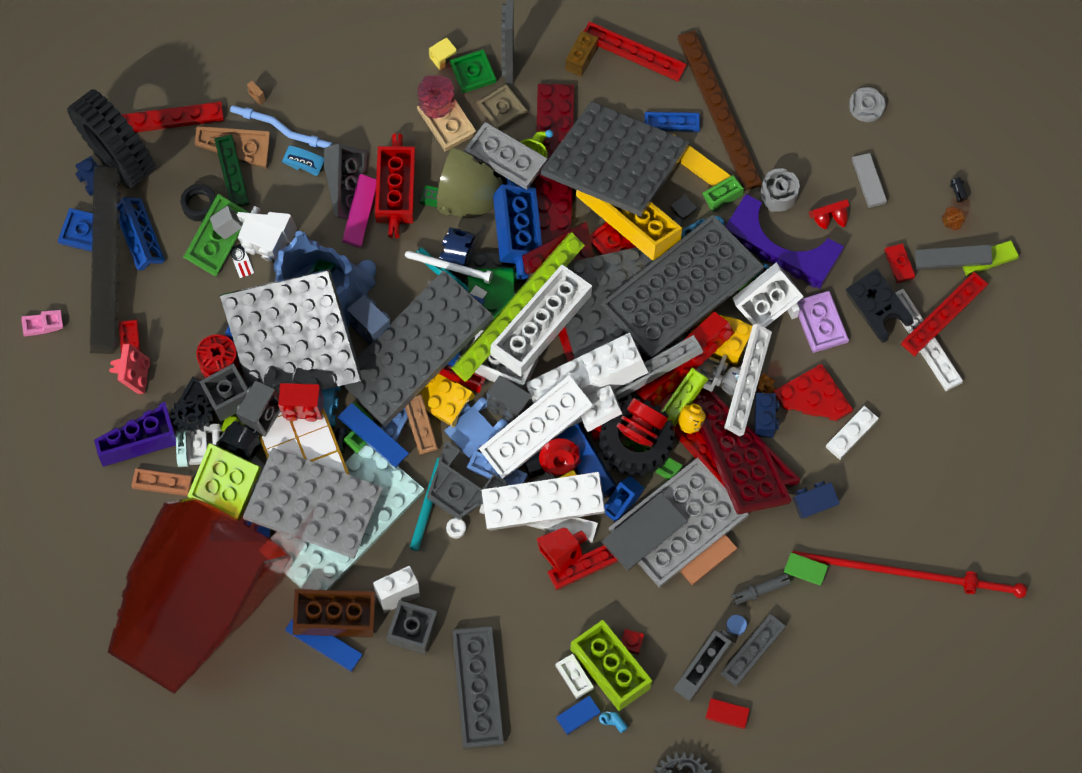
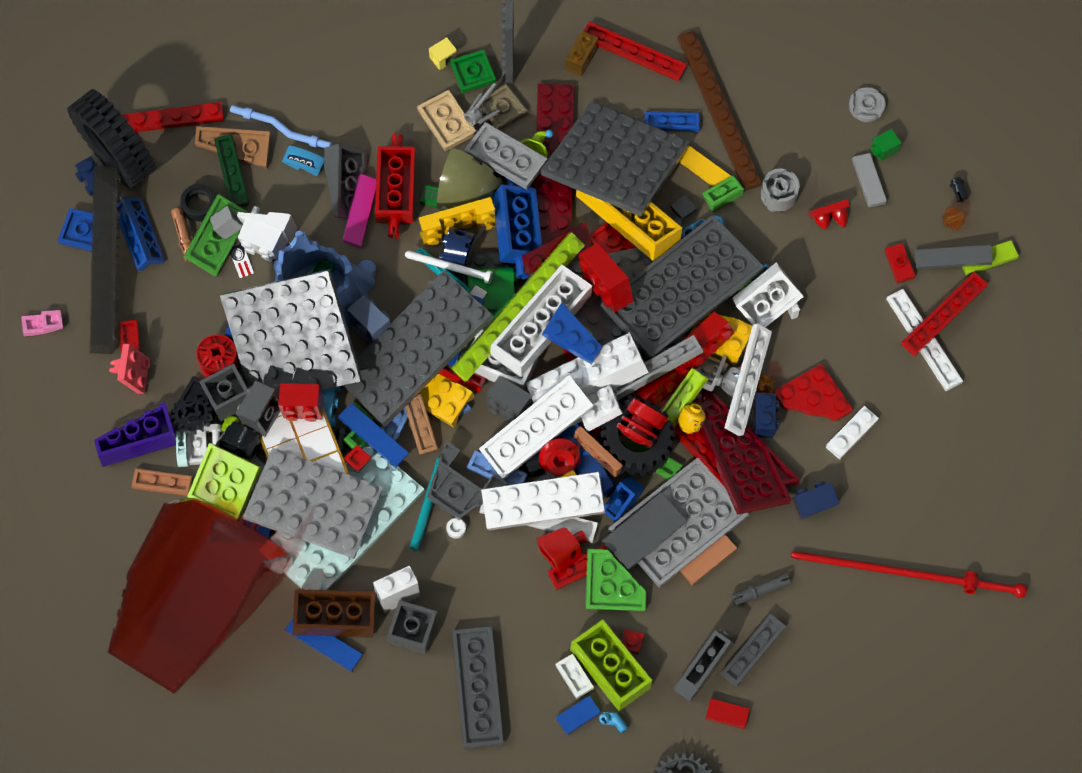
medium nougat tile [247,81,265,105] -> none
clear pink brick [417,75,455,118] -> none
medium blue flag [444,397,508,459] -> none
dark purple arch [725,194,844,289] -> none
medium blue tile [726,615,747,636] -> none
bright green slope [784,552,828,586] -> none
lavender tile [797,291,849,353] -> none
black brick [846,268,914,343] -> none
none -> nougat pin [171,208,192,263]
none -> red plate [344,445,371,473]
none -> yellow piece [419,197,495,247]
none -> light grey plant [464,83,501,125]
none -> blue wing [542,302,602,365]
none -> nougat tile [574,426,623,477]
none -> red brick [579,243,634,313]
none -> bright green plate [585,549,646,611]
none -> green brick [871,129,902,161]

